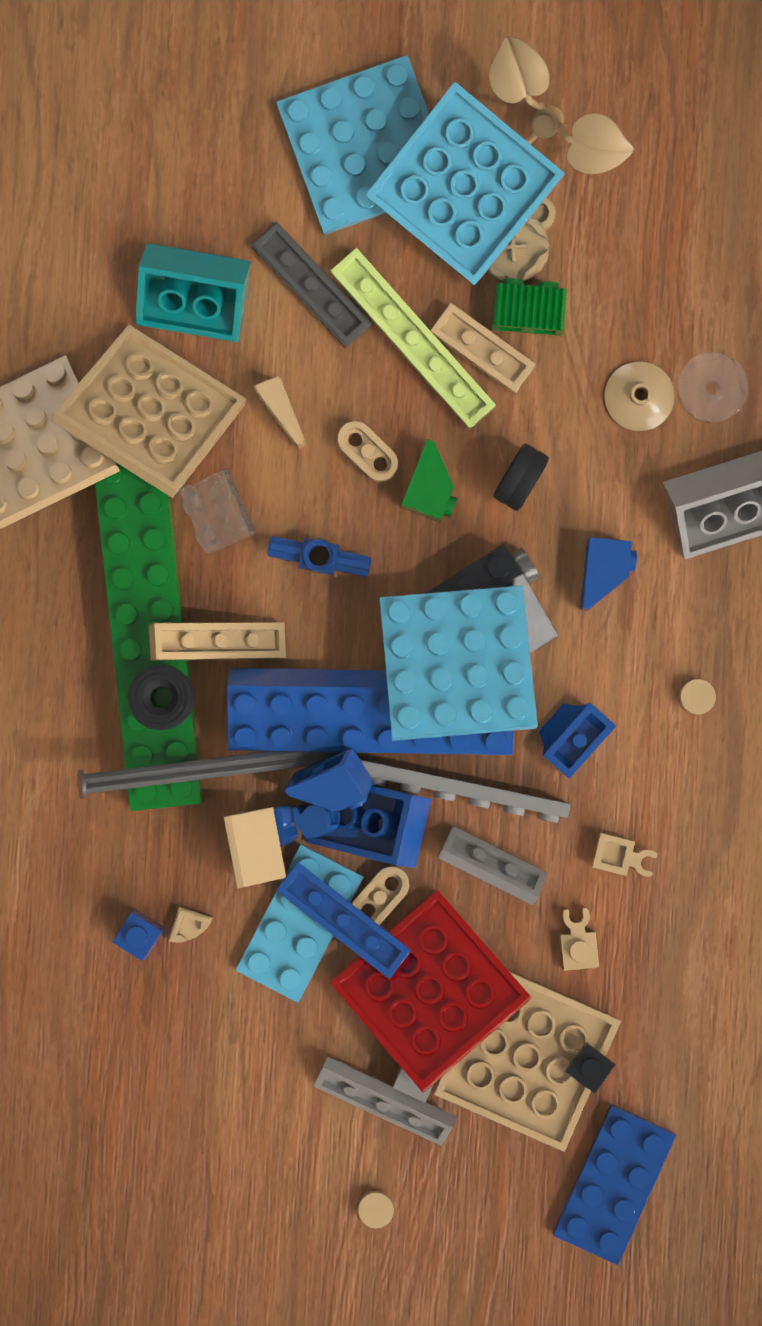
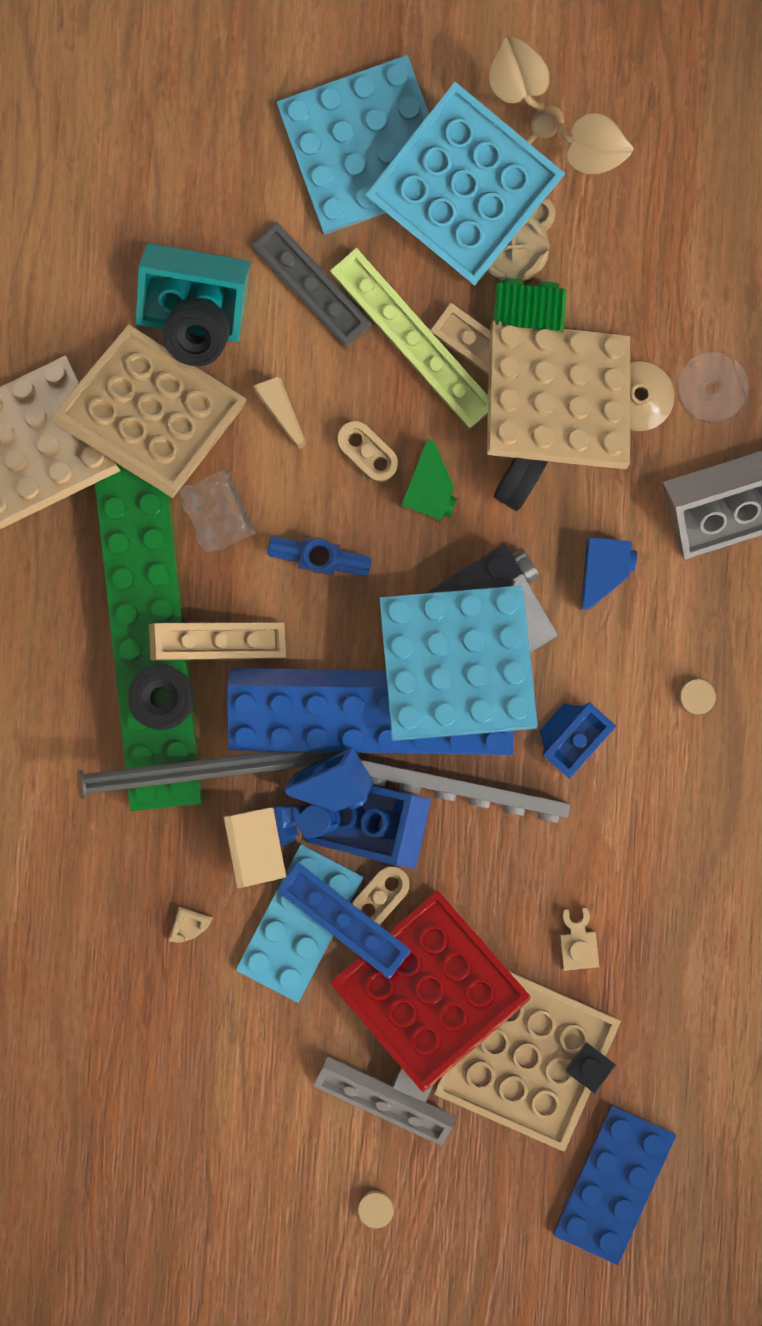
blue brick [112,909,165,962] -> none
light grey plate [438,826,548,905] -> none
tan plate [591,833,658,877] -> none
none -> black tyre [163,298,230,366]
none -> tan plate [487,321,630,469]

